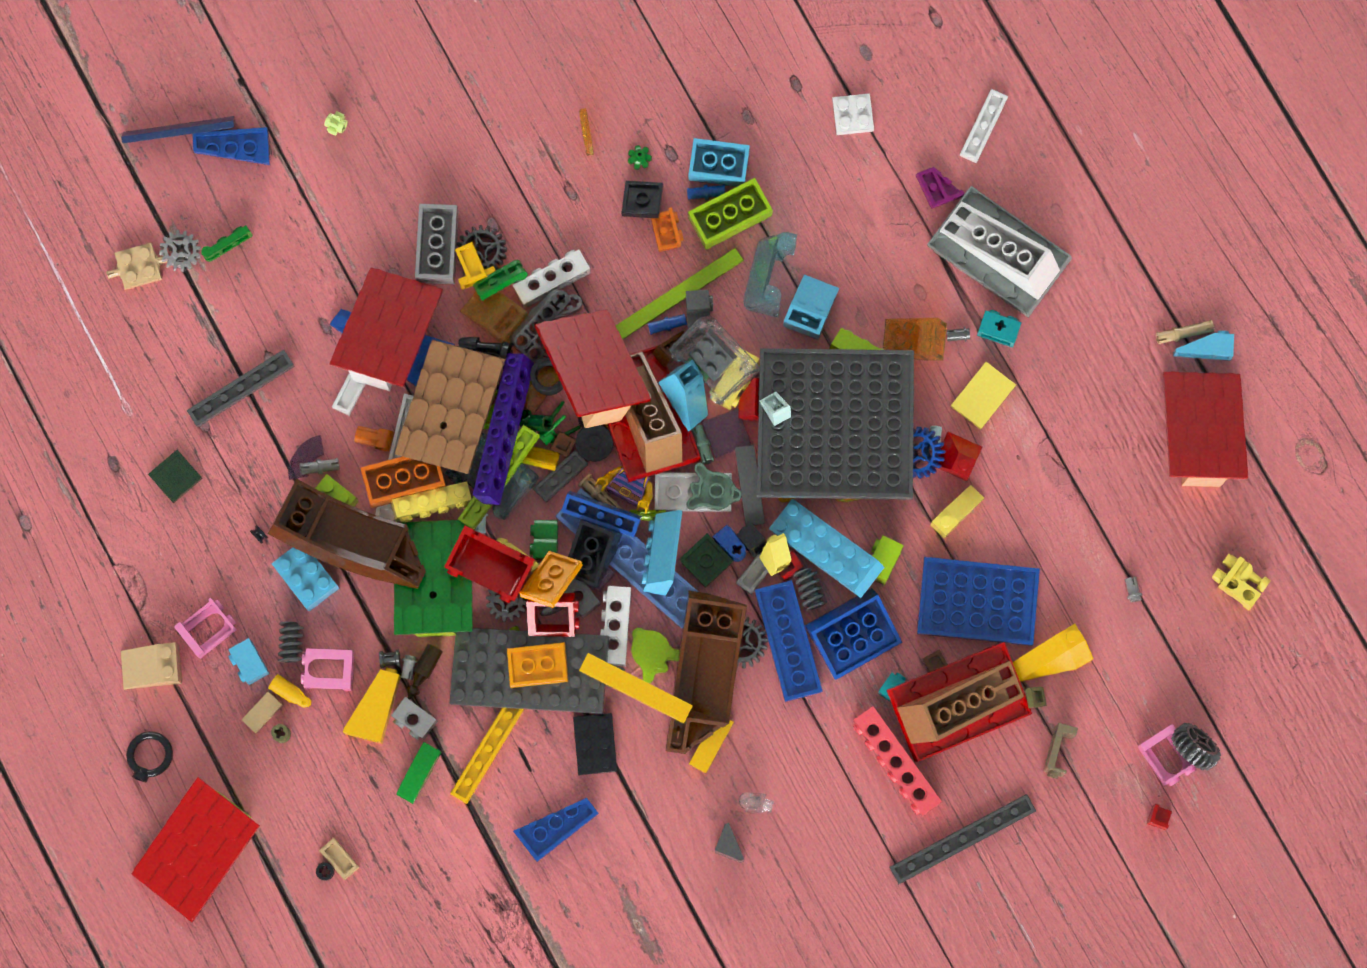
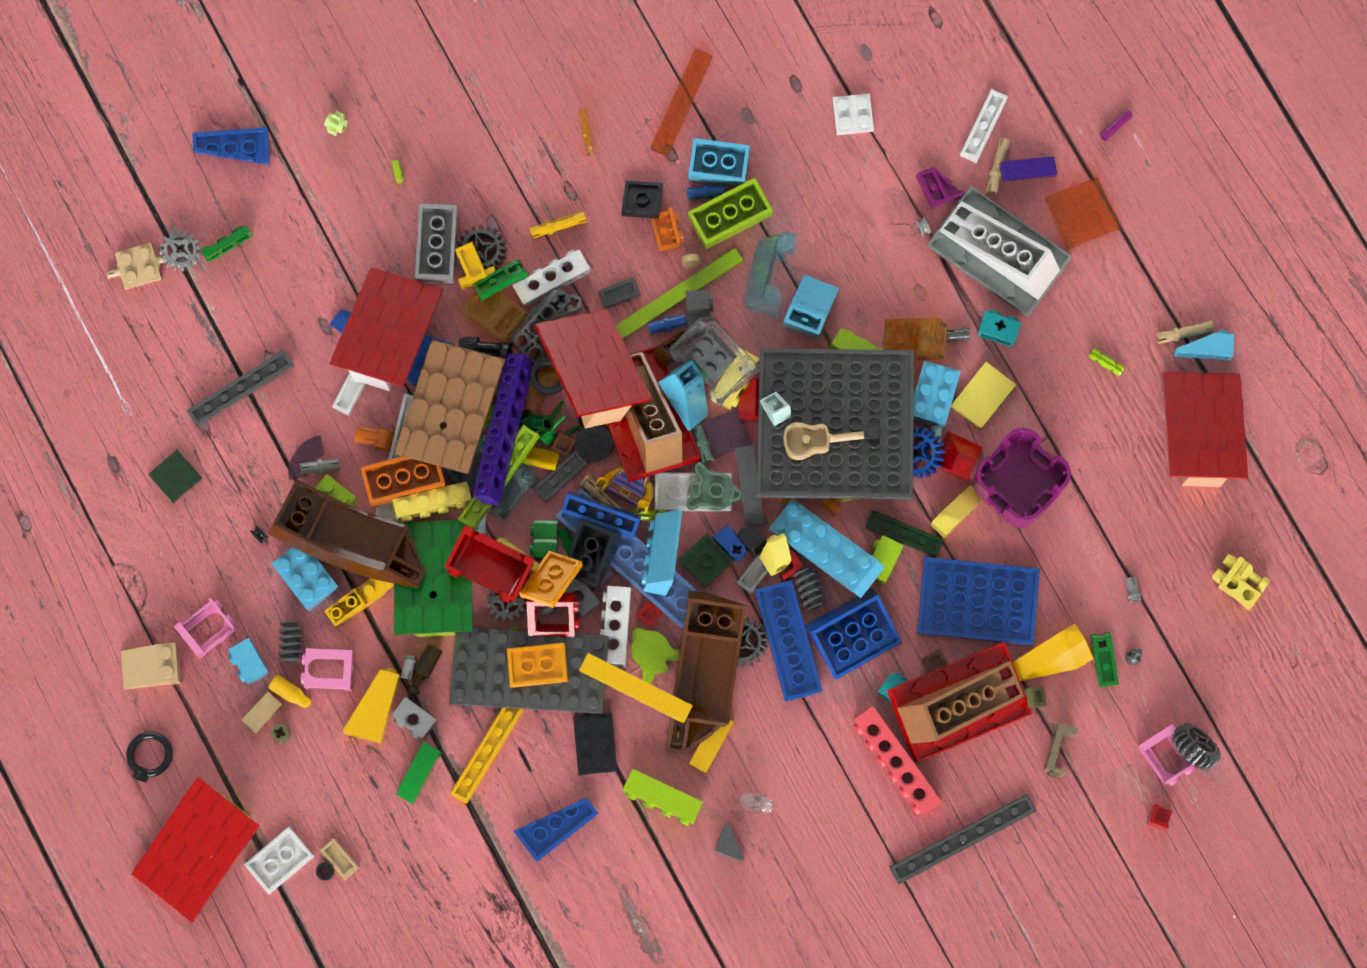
dark blue tile [121,116,235,143] -> none
dark grey bush [379,649,401,669] -> none
green plant [628,145,652,170] -> none
none -> white tile [244,826,315,895]
none -> yellow slope [325,578,394,627]
none -> lime tile [392,160,404,184]
none -> yellow pin [529,211,587,239]
none -> green axle [558,528,573,555]
none -> dark grey tile [599,277,641,309]
none -> lime brick [623,769,703,826]
none -> red tile [636,601,663,628]
none -> clear orange tile [651,49,712,157]
none -> tan tile [681,254,701,268]
none -> tan piece [784,422,880,460]
none -> orange plate [820,498,841,517]
none -> dark green tile [865,510,944,558]
none -> medium azure brick [913,360,961,430]
none -> light grey bush [915,218,931,237]
none -> magenta piece [973,428,1071,528]
none -> tan pin [985,138,1011,195]
none -> dark purple tile [999,156,1058,182]
none -> clear orange plate [1045,177,1120,250]
none -> lime axle [1089,348,1125,376]
none -> green plate [1090,632,1119,688]
none -> magenta piece [1099,109,1133,141]
none -> dark grey hinge [1125,648,1142,665]

